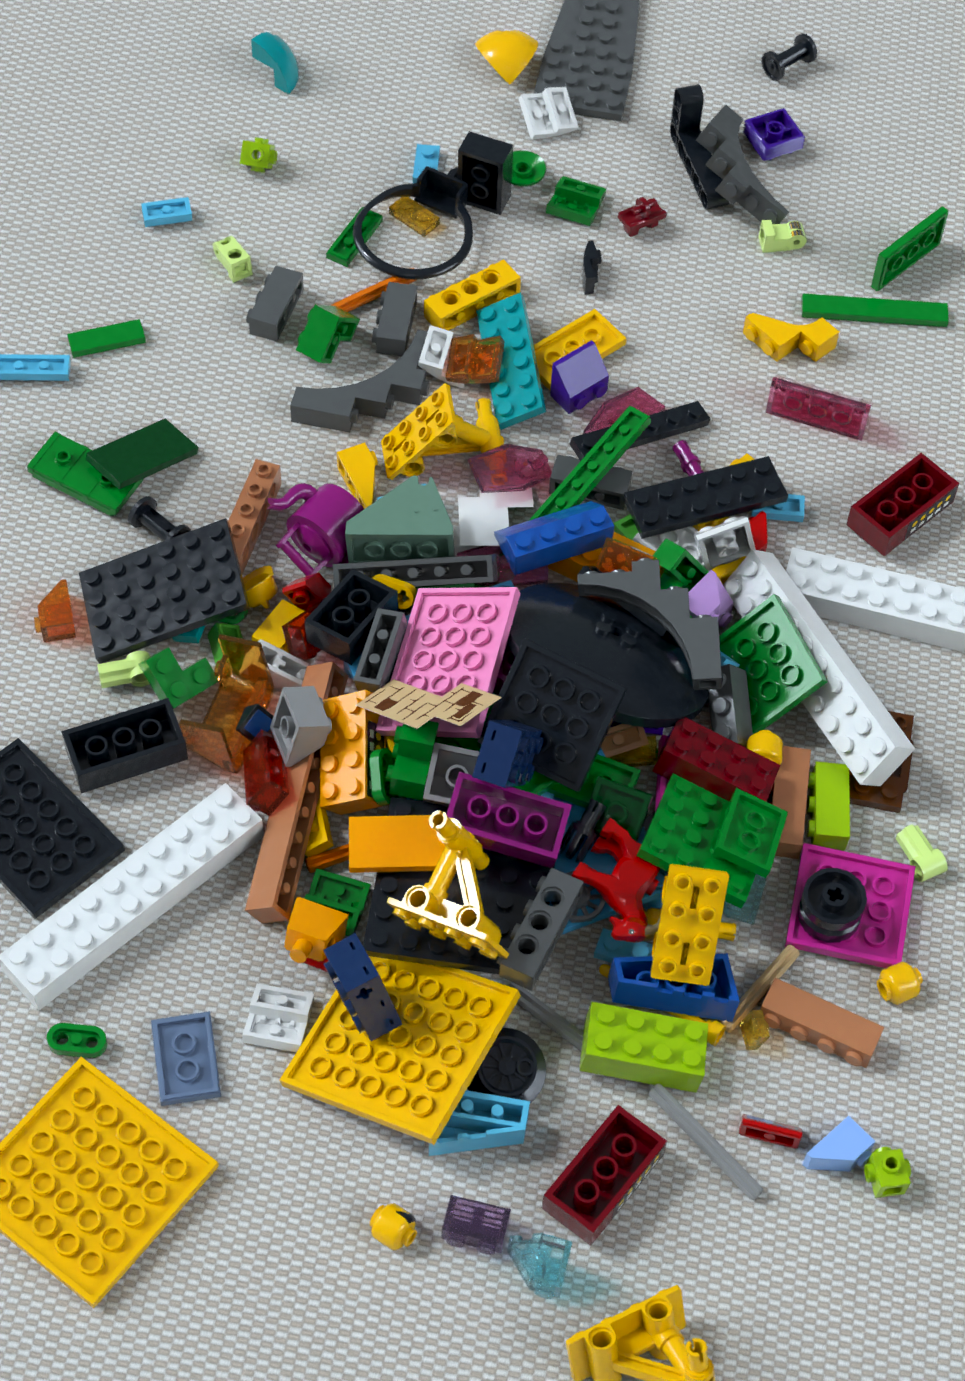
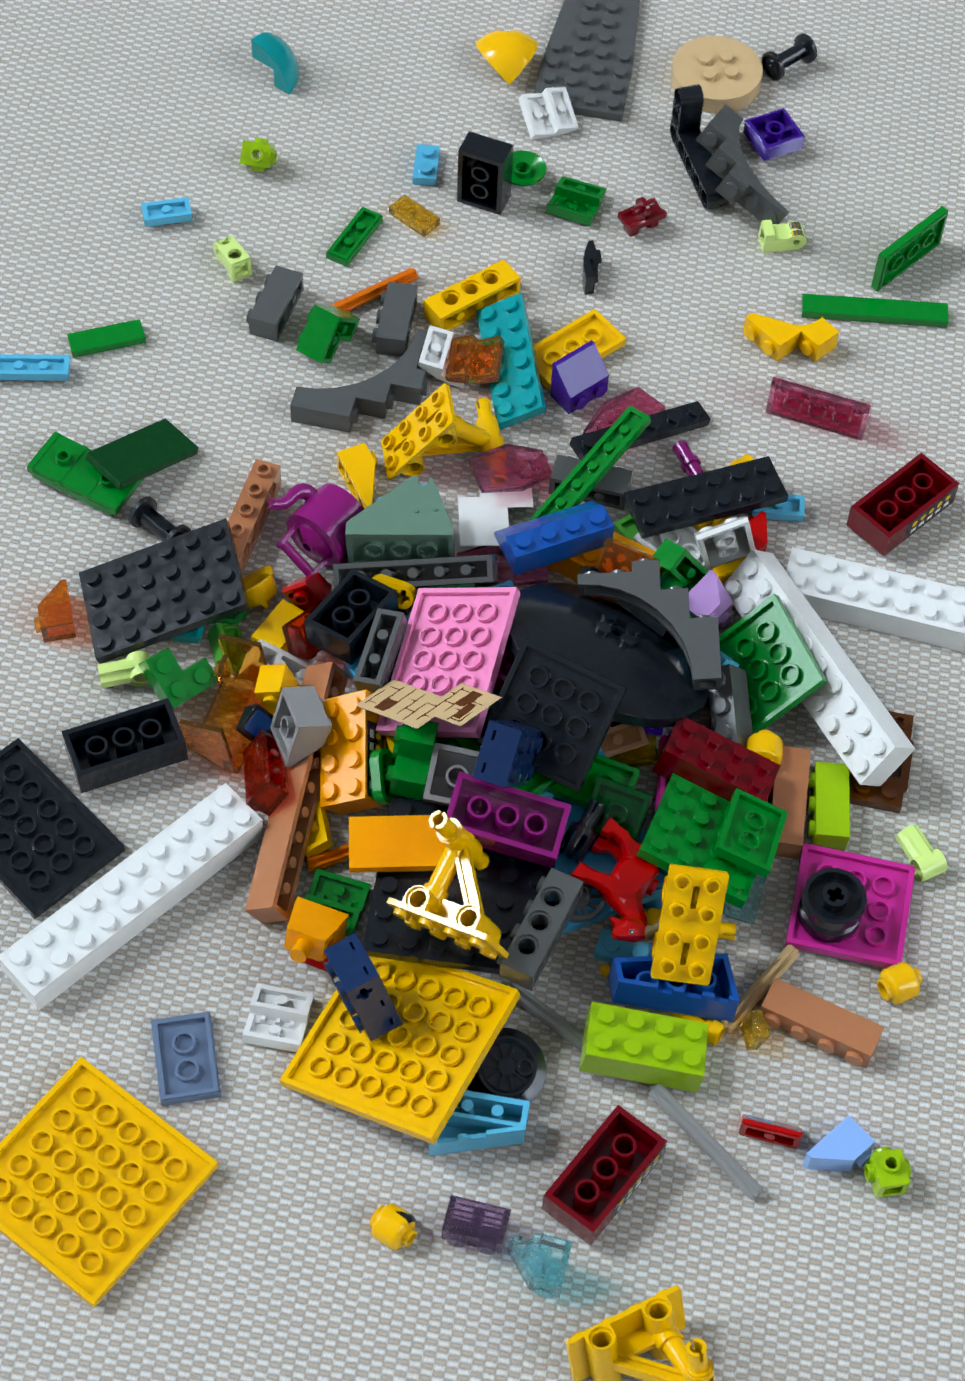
green plate [46,1023,107,1058] -> none
black brick [353,166,473,280] -> none
none -> yellow brick [254,664,300,716]
none -> tan brick [670,36,763,113]

